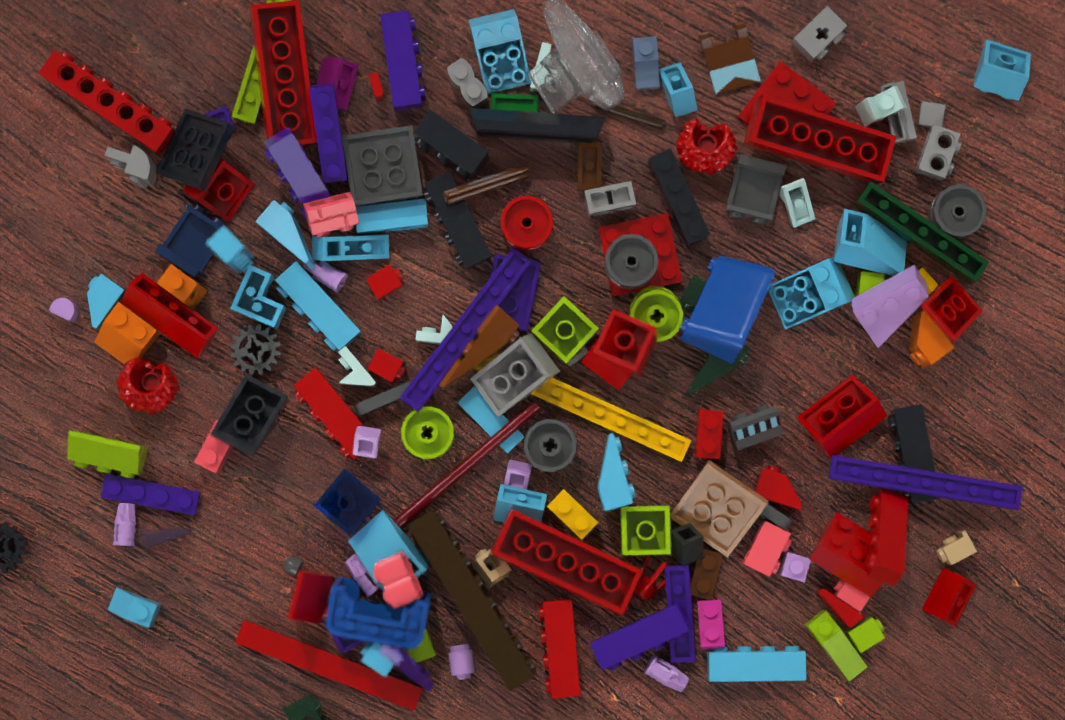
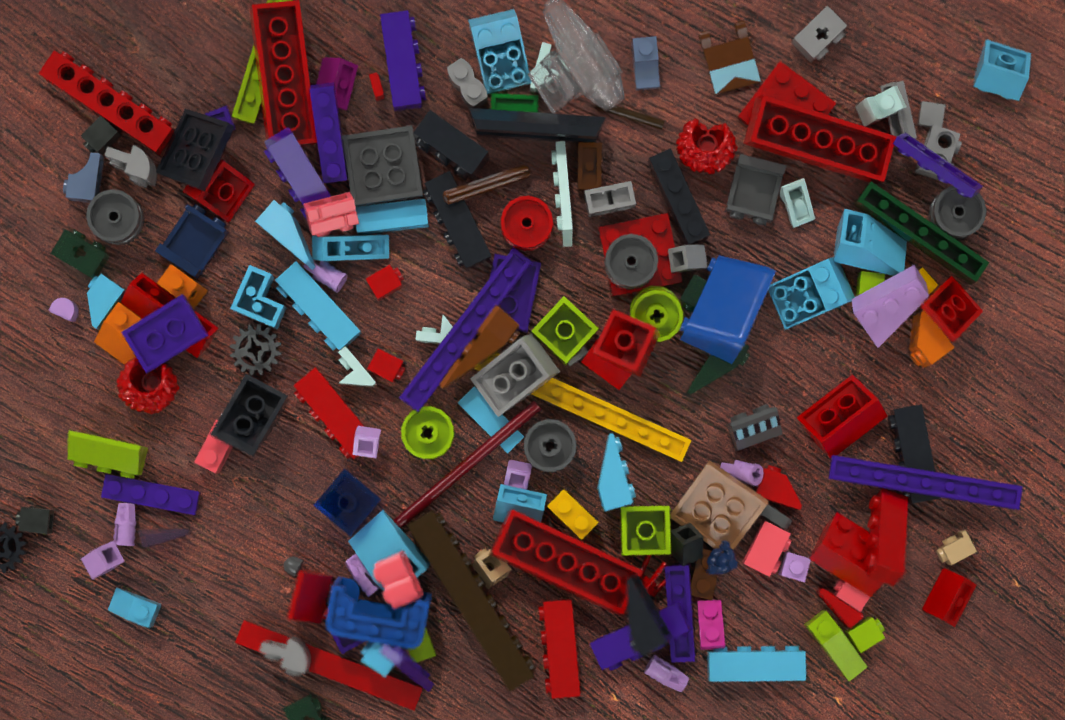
medium azure brick [206,226,255,274] -> none
dark grey beam [354,380,412,417] -> none
lavender brick [448,644,475,680] -> none
medium azure slope [659,63,698,117] -> none
red brick [694,409,724,460] -> none
none -> pearl dark grey brick [16,507,55,534]
none -> clear green brick [50,229,110,278]
none -> sand blue arch [63,152,104,203]
none -> pearl dark grey brick [81,116,121,155]
none -> lavender brick [81,541,125,580]
none -> dark grey wheel [86,189,144,246]
none -> dark purple tile [121,294,209,373]
none -> light grey brick [260,636,311,676]
none -> light aqua wing [551,141,572,247]
none -> black slope [627,573,673,657]
none -> light grey brick [668,245,708,273]
none -> dark blue piece [706,540,738,575]
none -> lavender hinge [720,460,763,486]
none -> dark purple plate [893,132,983,198]

